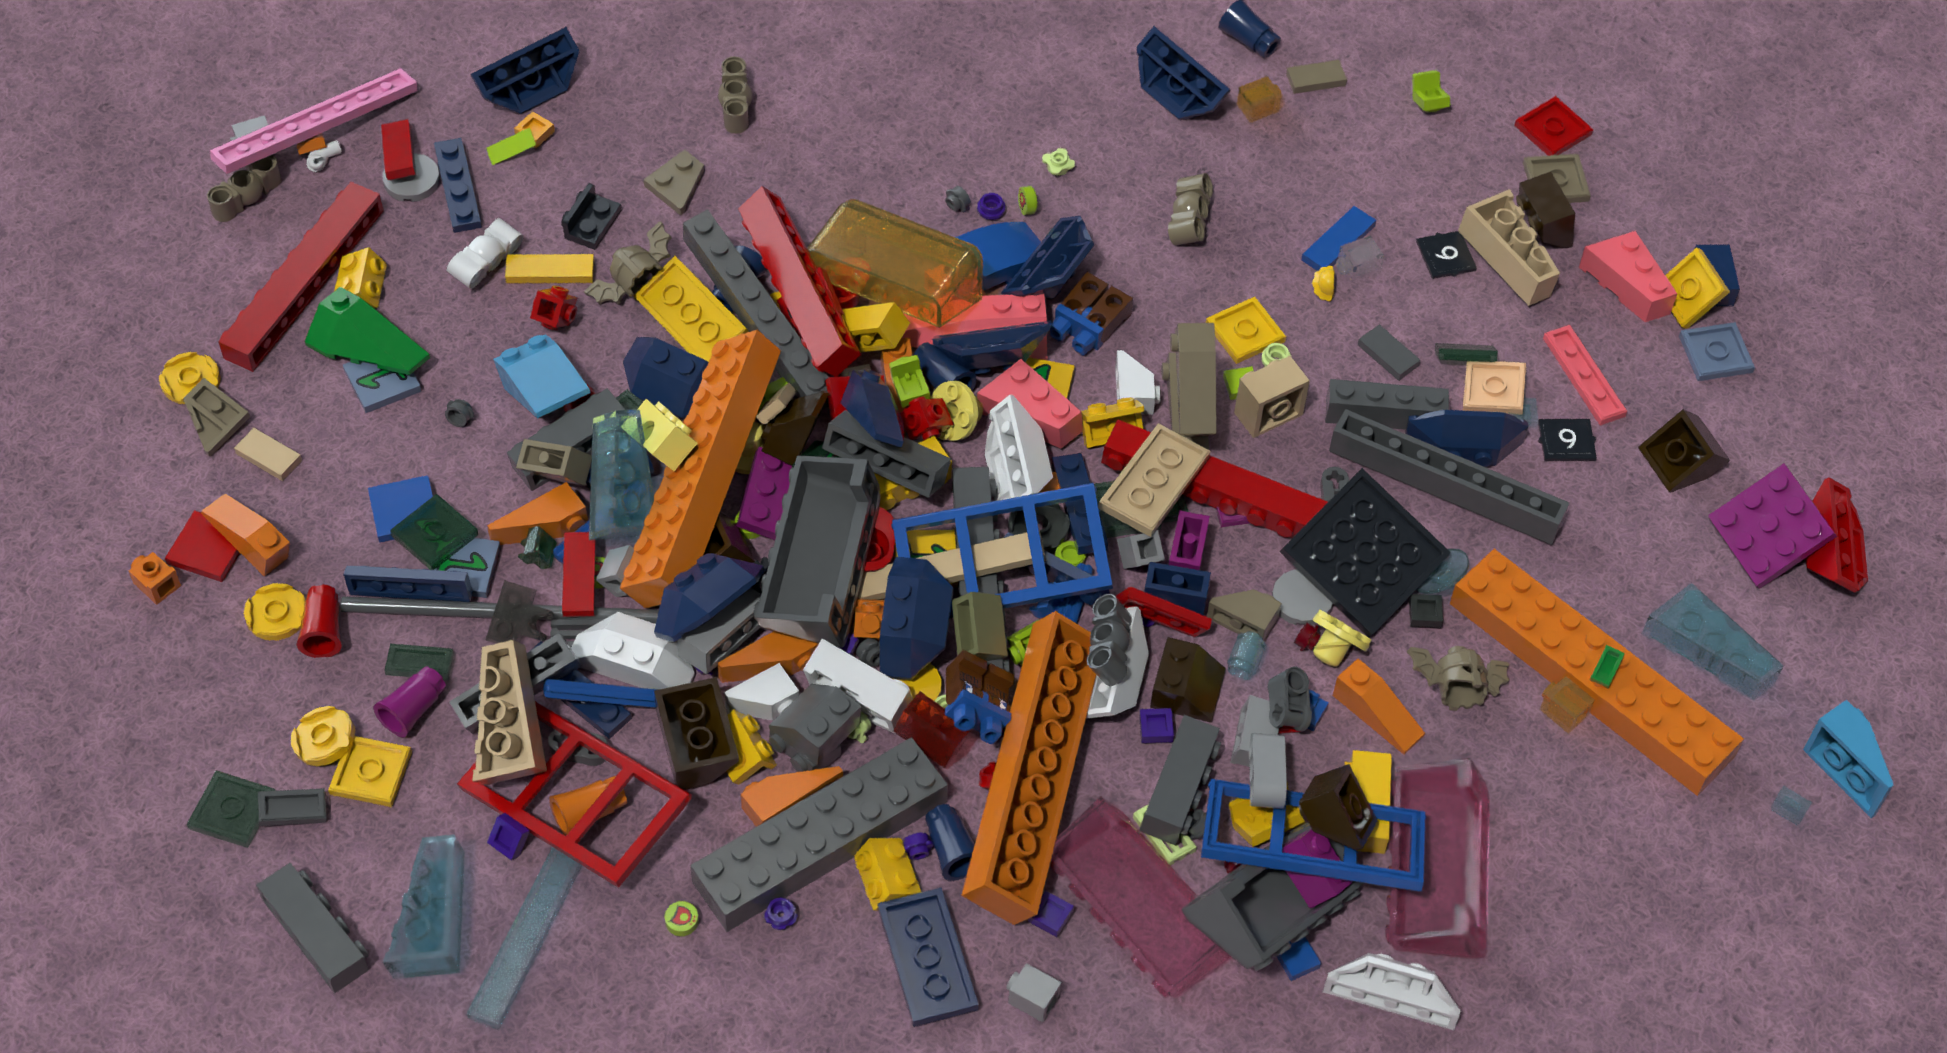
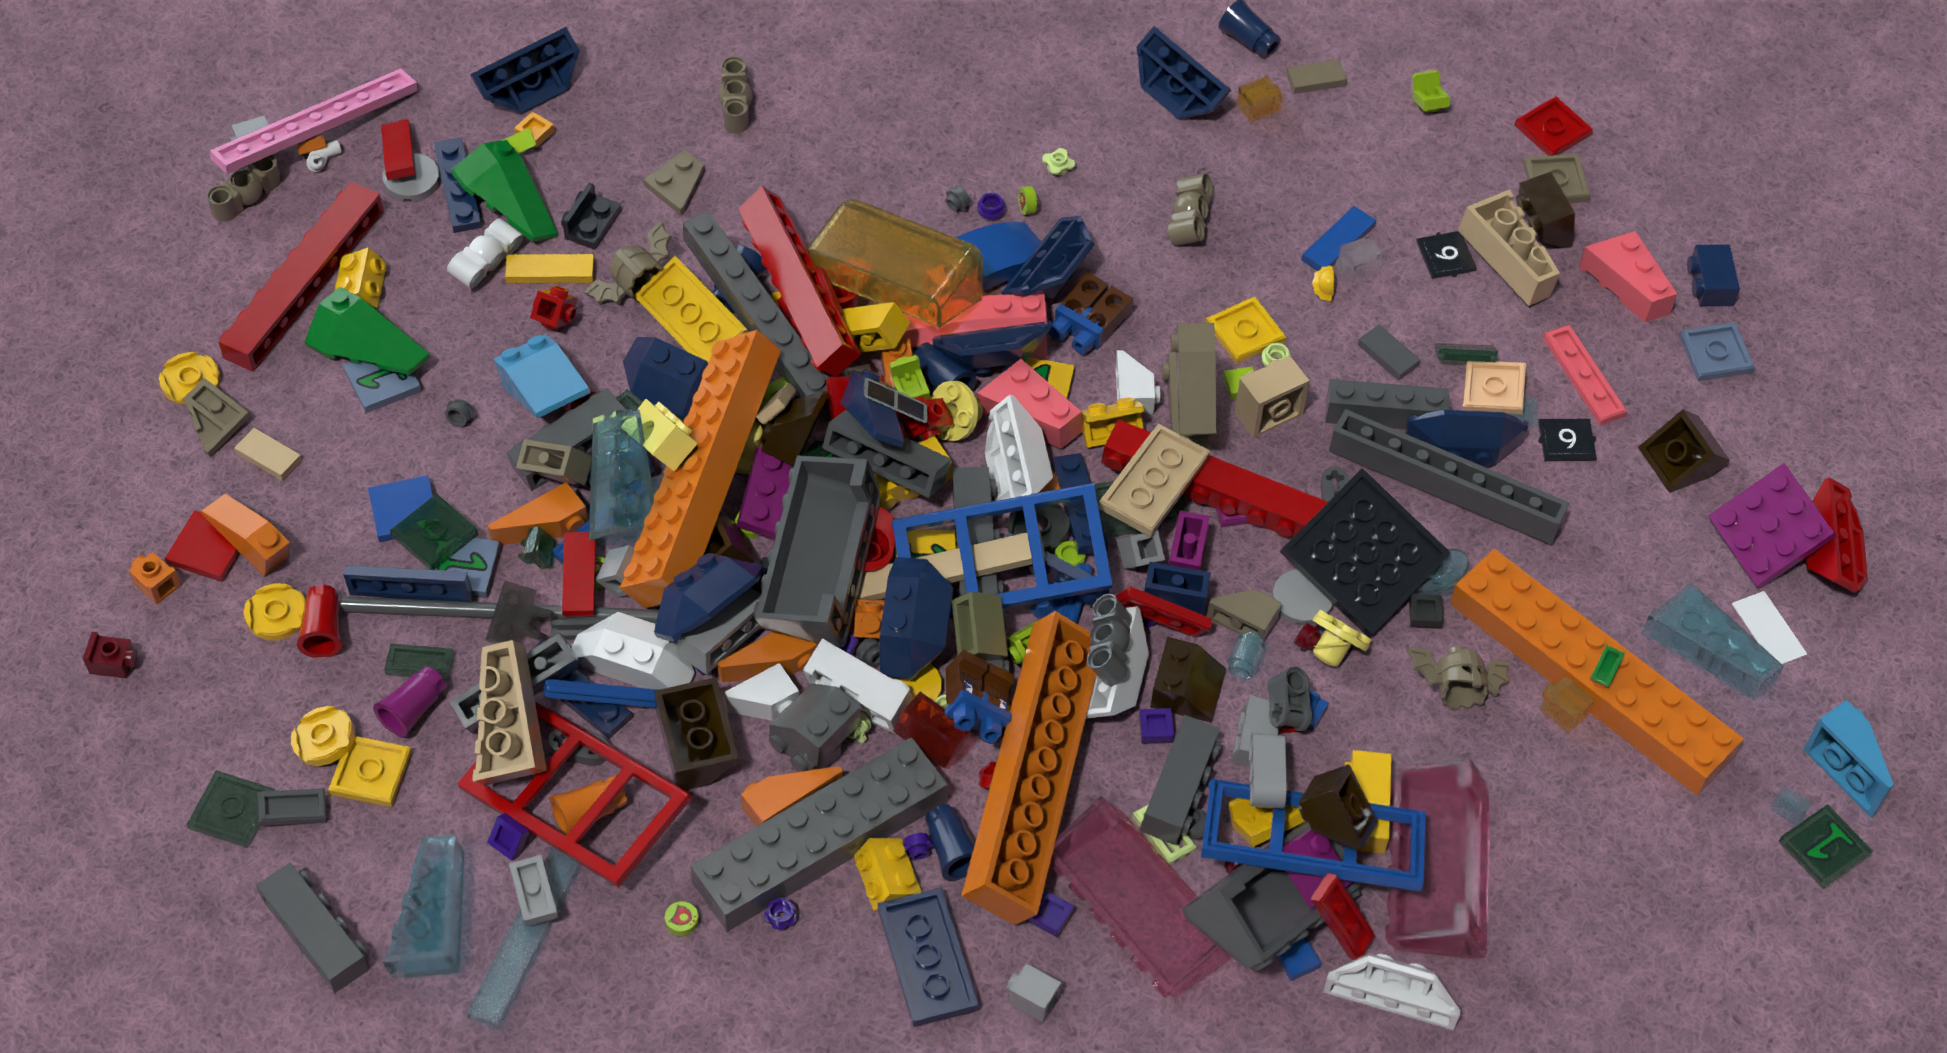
yellow bracket [726,710,777,785] -> none
orange slope [1333,658,1425,755] -> none
yellow tile [1665,247,1730,329] -> none
none -> dark red brick [83,632,137,678]
none -> green wedge [451,140,558,242]
none -> light grey plate [509,855,558,927]
none -> black sticker [864,378,927,423]
none -> red tile [1311,873,1375,960]
none -> white sticker [1732,591,1807,666]
none -> clear green tile [1778,804,1873,889]

